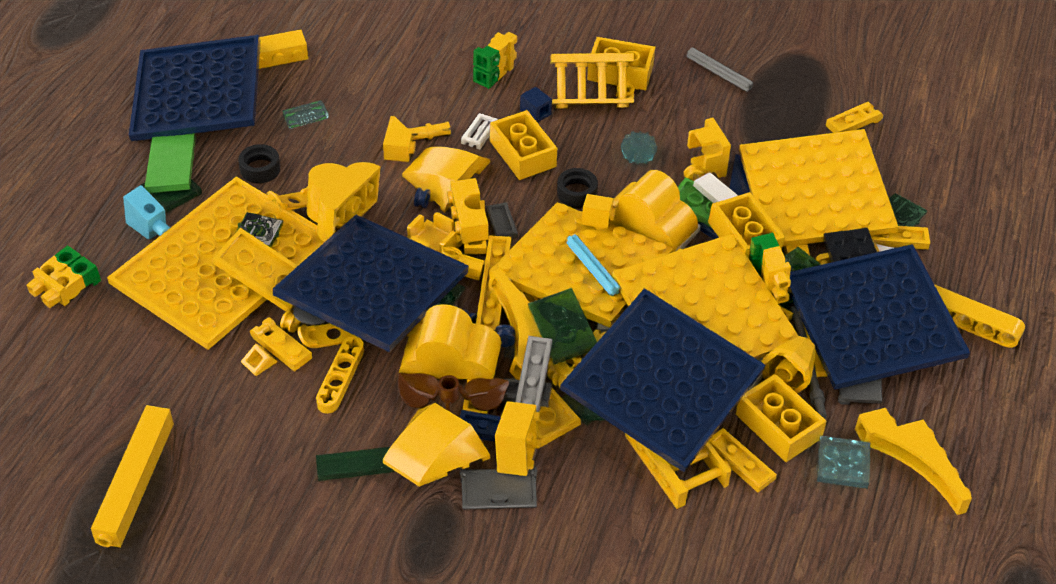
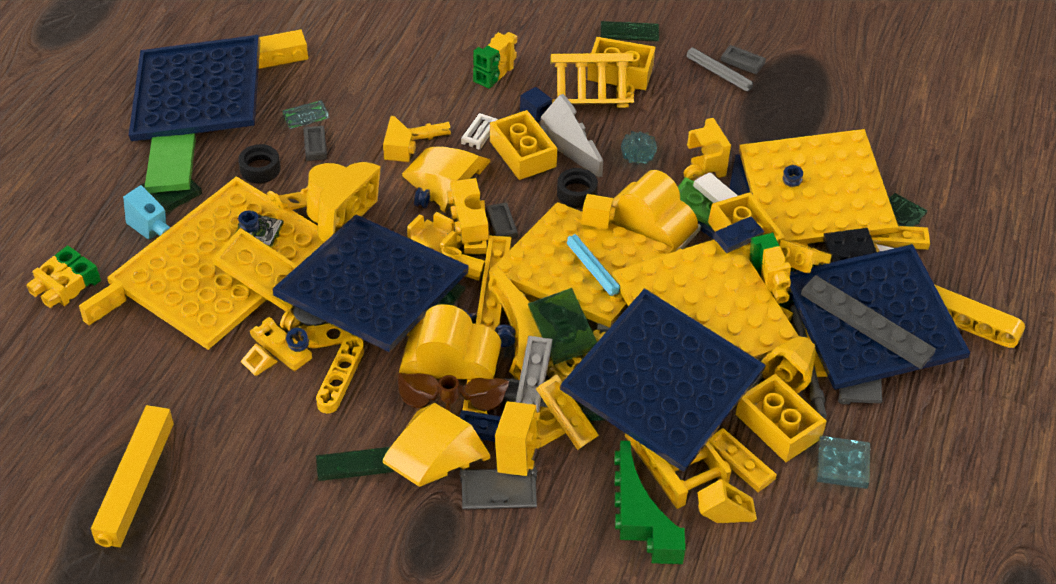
yellow plate [825,102,883,133] -> none
yellow arch [855,408,972,515] -> none
none -> yellow plate [79,281,127,325]
none -> dark blue bush [238,210,259,233]
none -> dark blue bush [286,328,309,352]
none -> dark grey tile [303,126,327,161]
none -> yellow tile [536,374,599,450]
none -> light grey wedge [540,94,603,178]
none -> clear green tile [600,21,659,41]
none -> green arch [614,441,685,564]
none -> yellow slope [697,479,757,523]
none -> dark blue plate [713,216,765,253]
none -> dark grey plate [721,45,766,75]
none -> yellow bracket [779,239,832,273]
none -> dark blue bush [783,165,803,187]
none -> dark grey plate [801,275,936,369]

